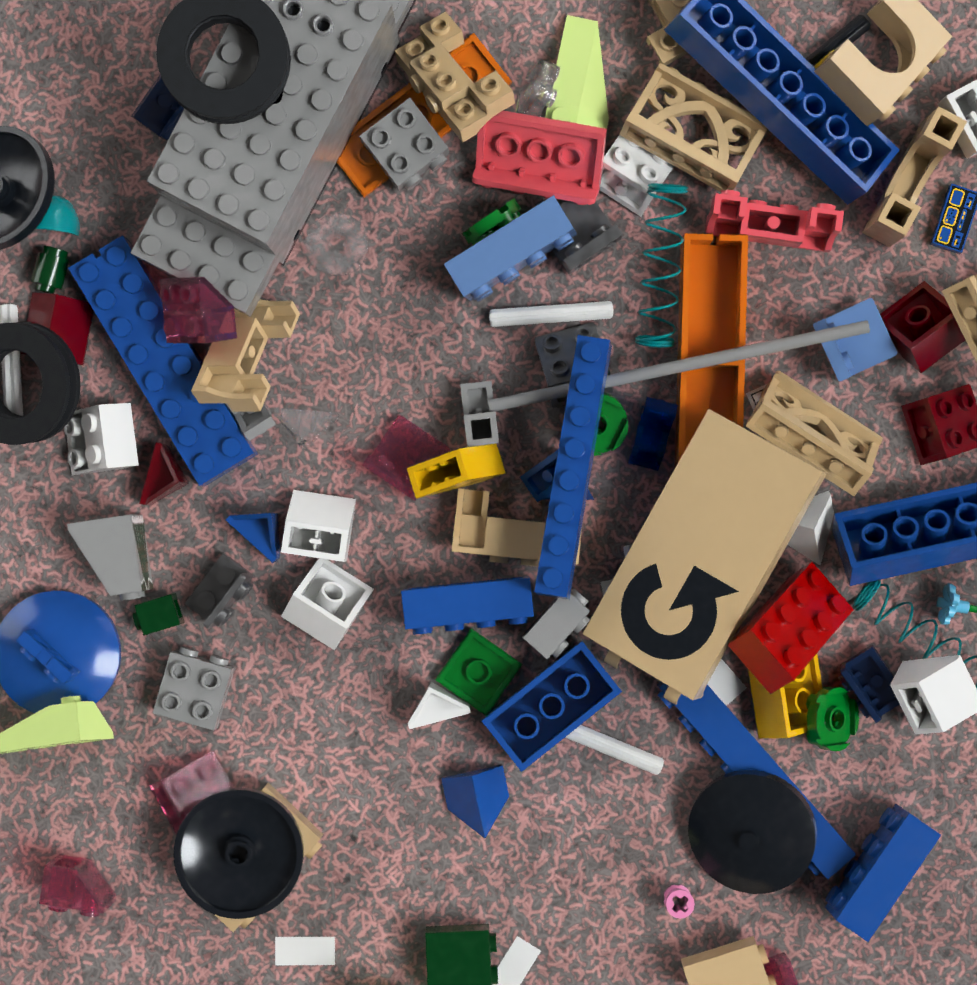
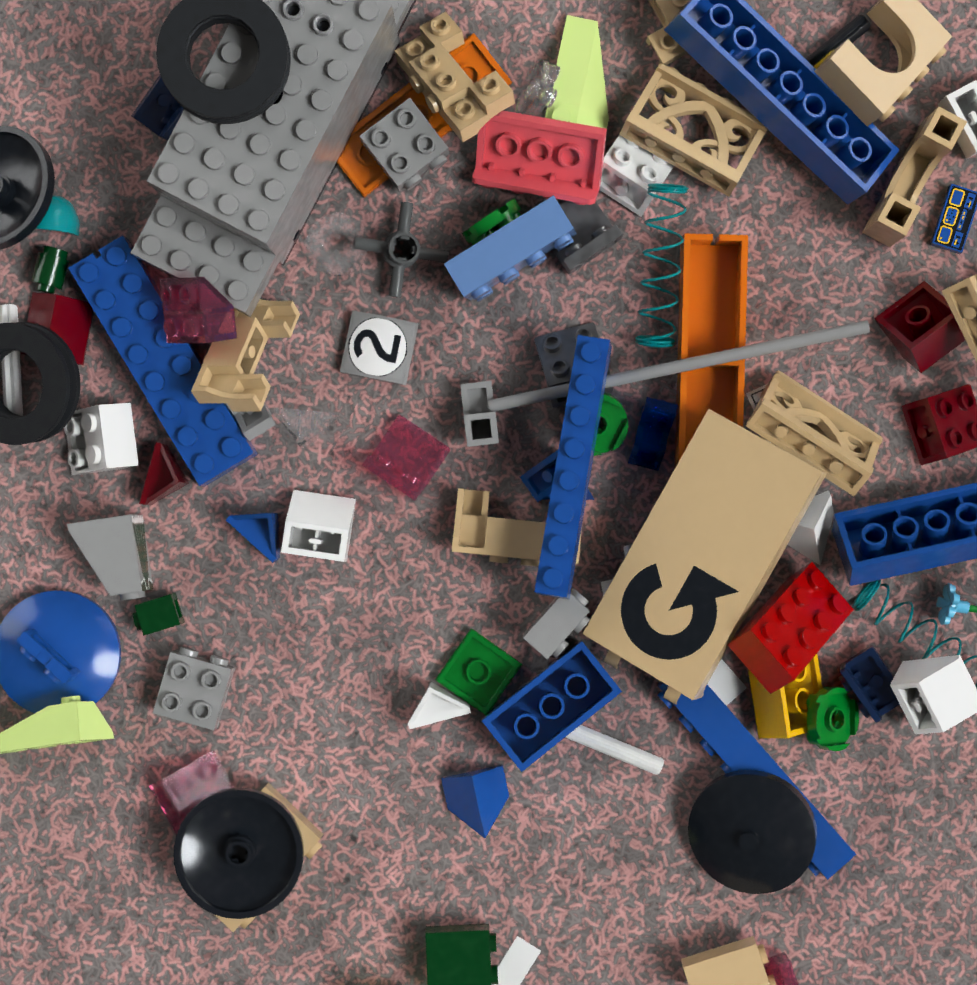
clear pink slope [39,854,117,917] -> none
flat silver bracket [185,553,254,629] -> none
white sticker [275,937,335,965] -> none
white slope [281,558,374,650] -> none
blue brick [401,576,534,635] -> none
yellow slope [407,444,506,499] -> none
white axle [489,301,613,327] -> none
bright pink bush [664,885,695,919] -> none
coral bracket [704,190,844,252] -> none
medium blue bracket [813,298,897,382] -> none
blue brick [825,804,941,942] -> none
none -> slope [340,310,419,385]
none -> dark grey bar [353,202,448,298]

